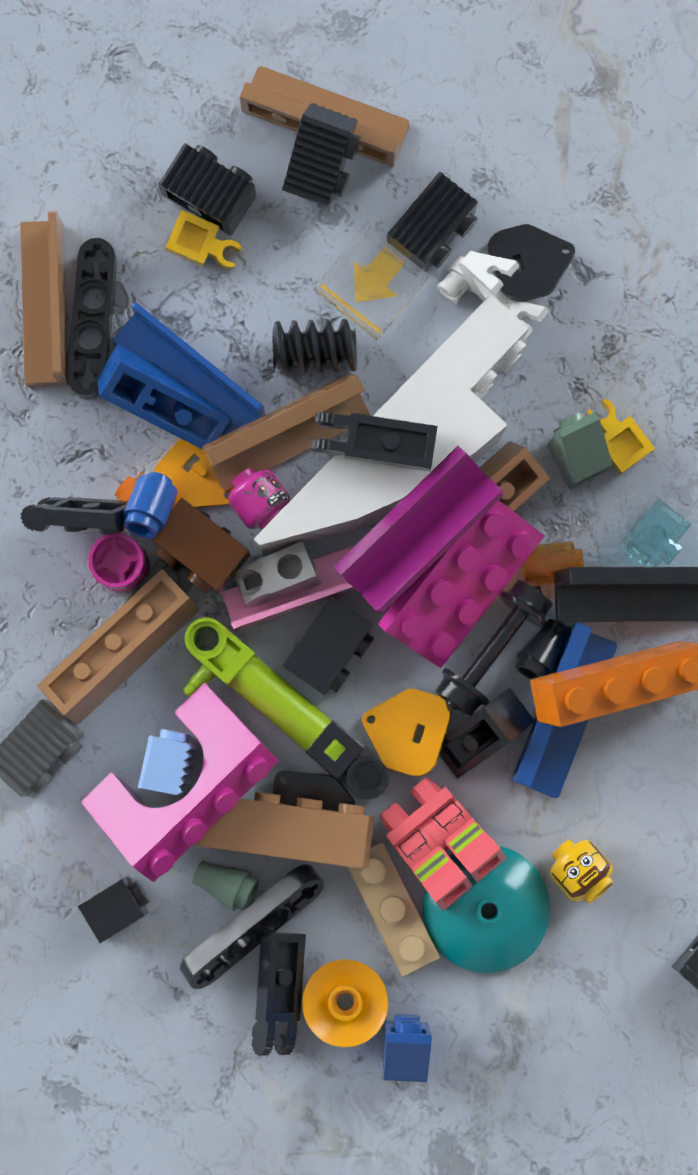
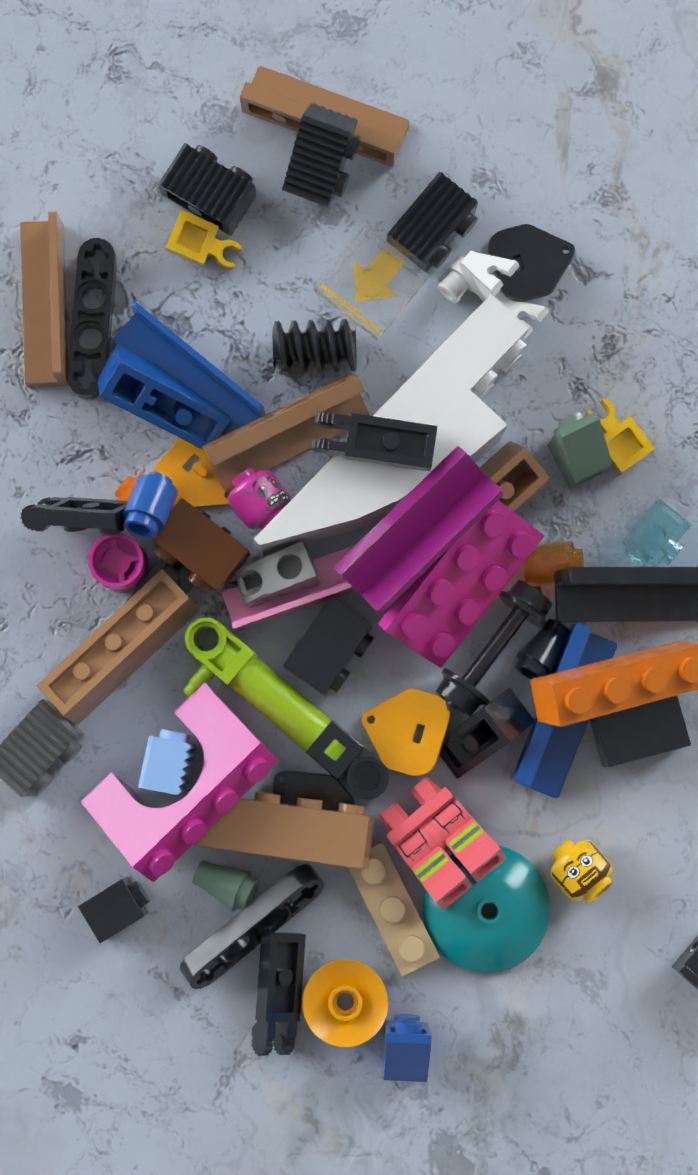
none -> black brick [589,696,691,767]

